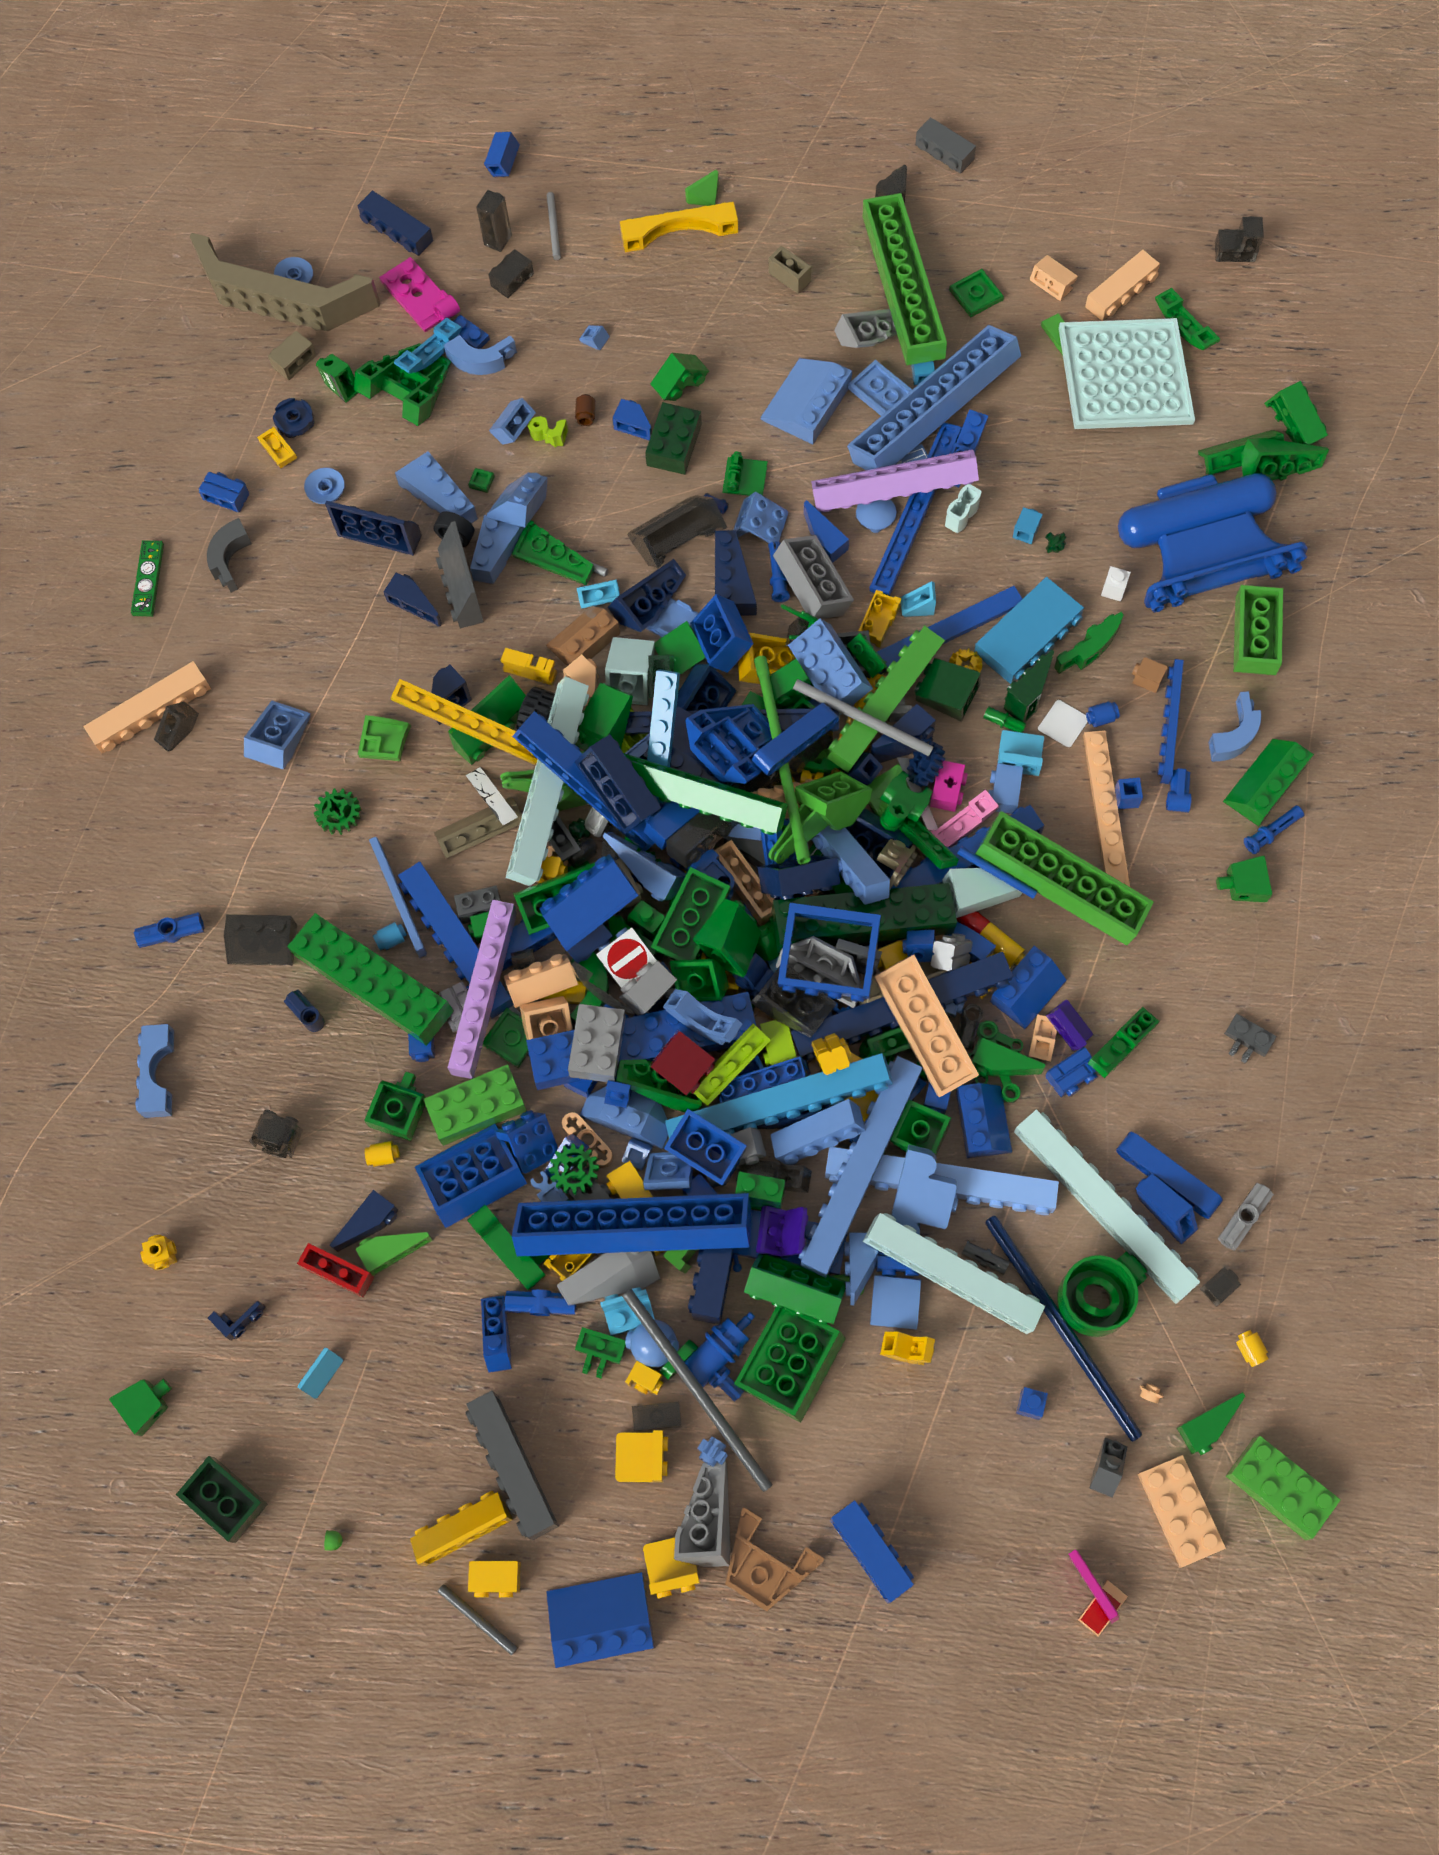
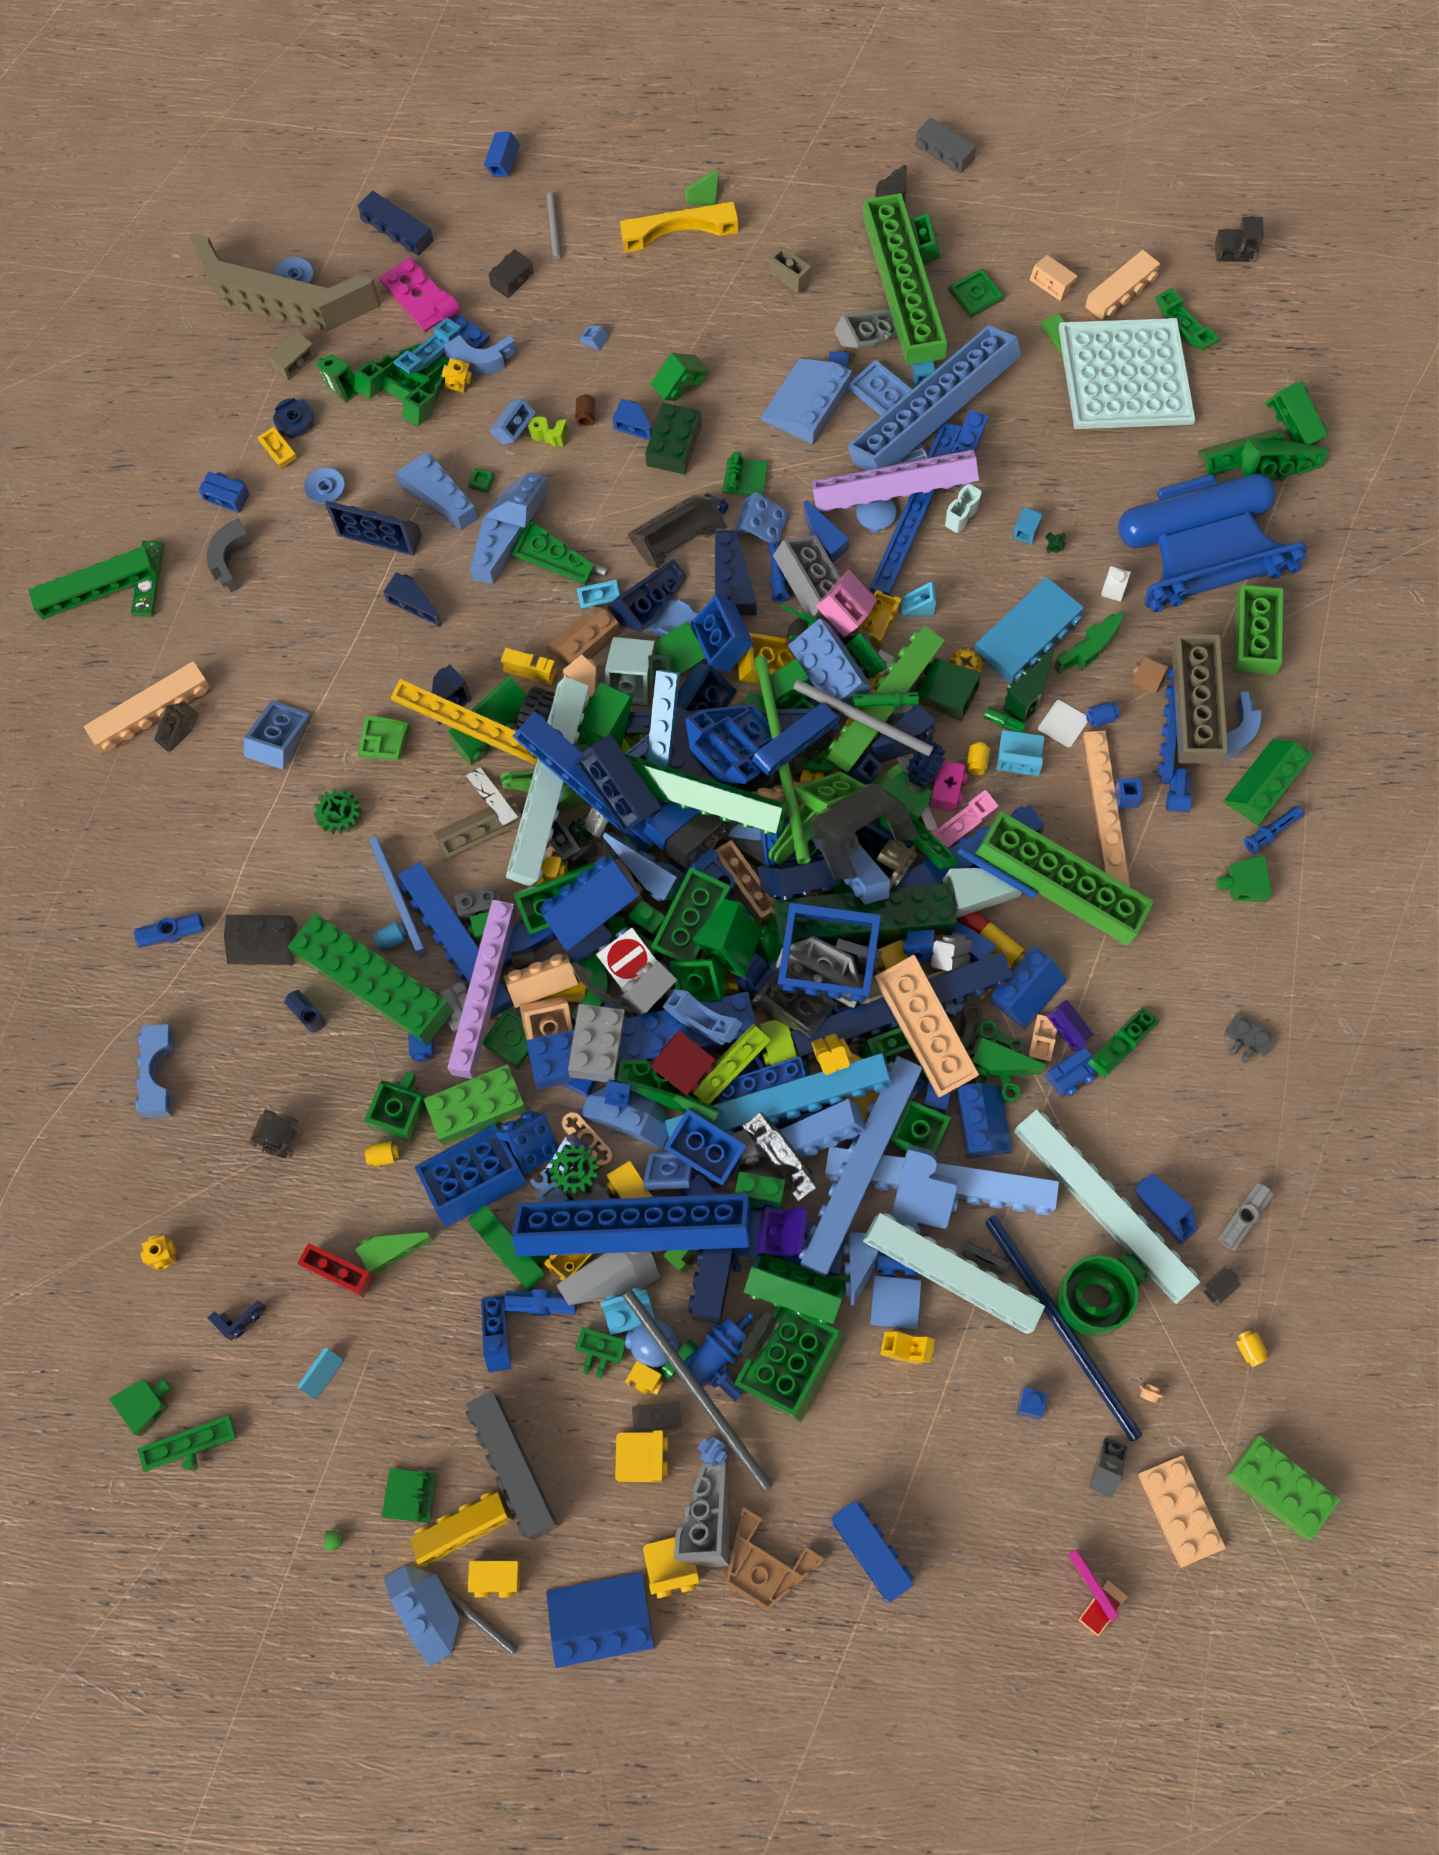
dark green brick [176,1456,268,1543] -> none
dark blue slope [330,1190,398,1252] -> none
black tyre [433,511,475,547] -> none
dark grey slope [436,521,484,629] -> none
clear smoke brick [476,190,512,252] -> none
medium blue slope [622,1138,653,1170] -> none
blue tile [877,586,1023,674] -> none
medium blue brick [988,763,1023,814] -> none
blue beam [1116,1132,1223,1219] -> none
green slope [1177,1392,1245,1455] -> none
none -> green brick [28,546,157,620]
none -> green plate [137,1415,237,1472]
none -> green hinge [382,1468,437,1523]
none -> medium blue wedge [384,1565,460,1667]
none -> yellow brick [442,358,472,393]
none -> green slope [674,1092,722,1126]
none -> clear smoke plate [739,1312,780,1363]
none -> clear smoke slope [743,1112,817,1201]
none -> clear smoke windscreen [811,783,919,880]
none -> bright pink slope [816,569,877,637]
none -> blue tile [829,351,849,369]
none -> green pin [852,691,919,708]
none -> green brick [910,213,941,264]
none -> yellow brick [966,742,990,775]
none -> dark tan brick [1172,635,1228,764]

